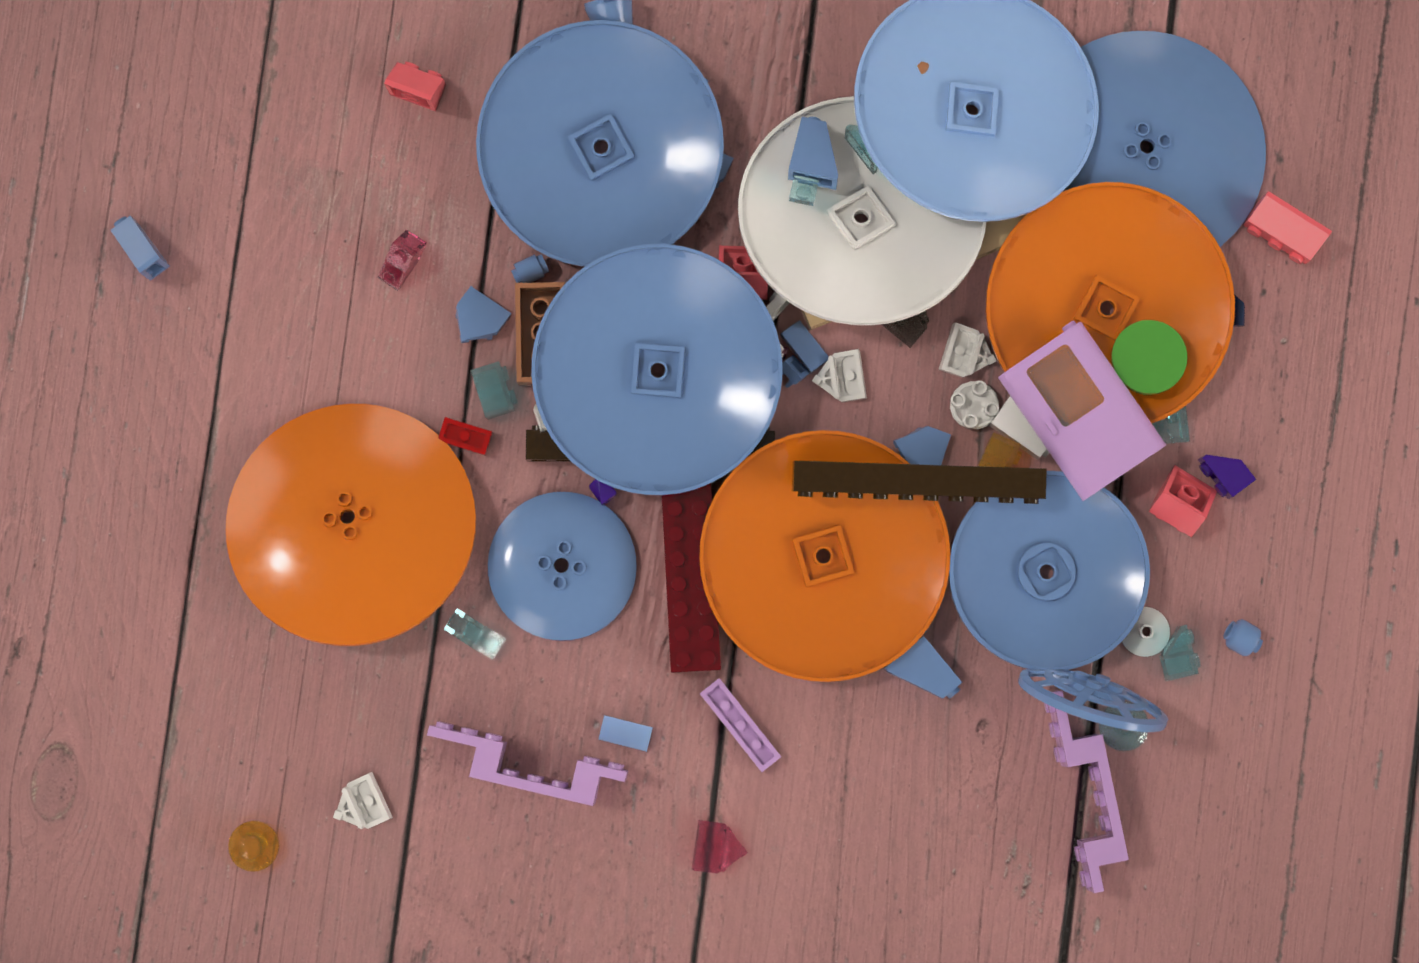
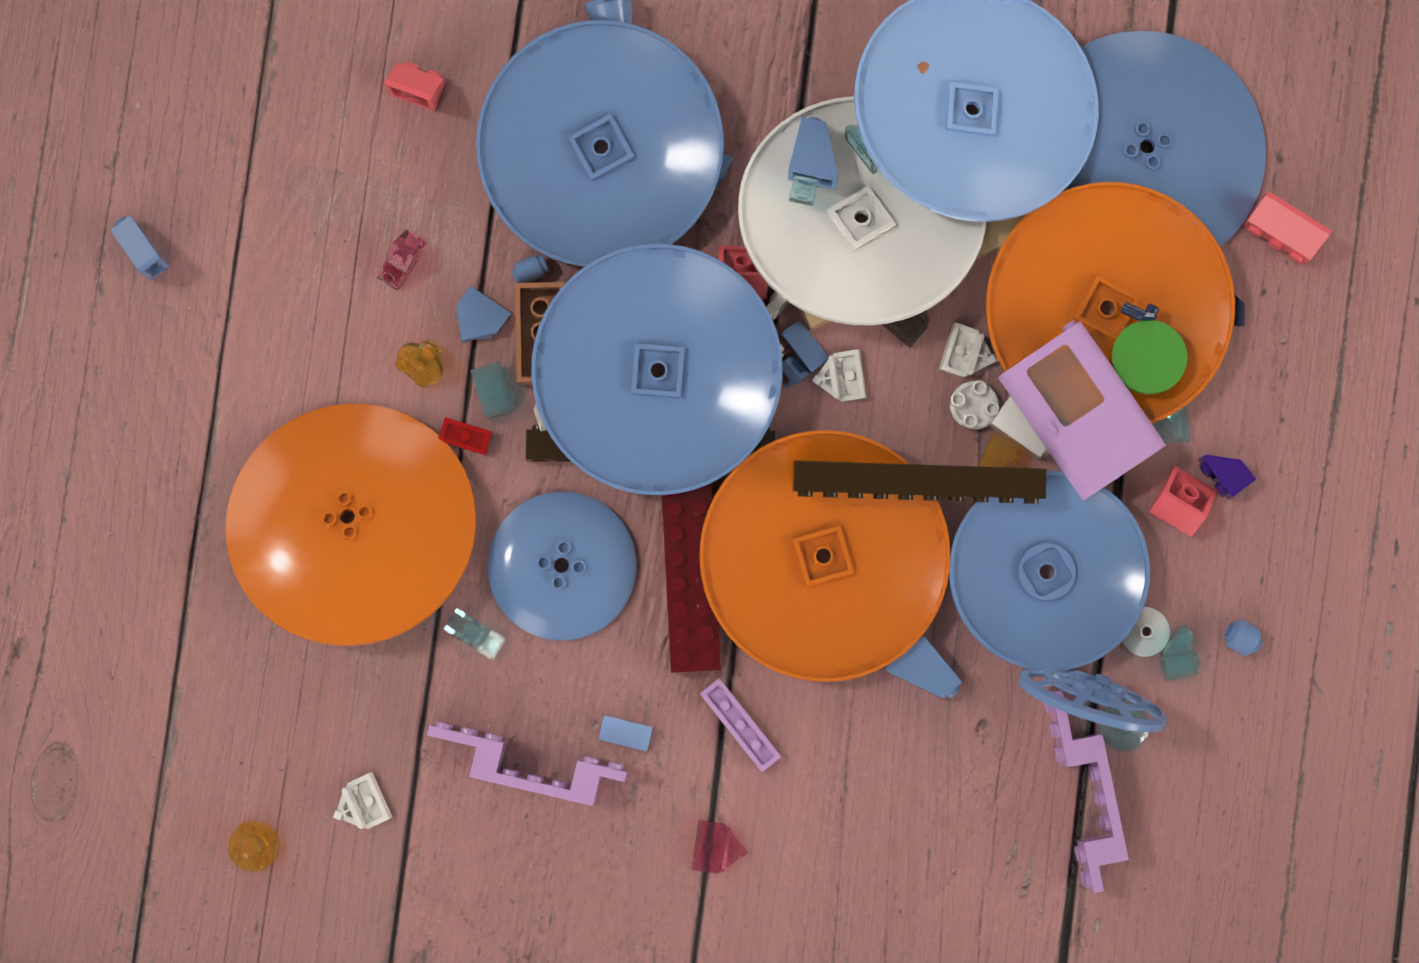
dark purple slope [589,479,617,505] -> none
medium blue slope [893,426,951,465] -> none
none -> clear yellow plate [395,340,443,387]
none -> dark blue arm [1121,302,1159,321]

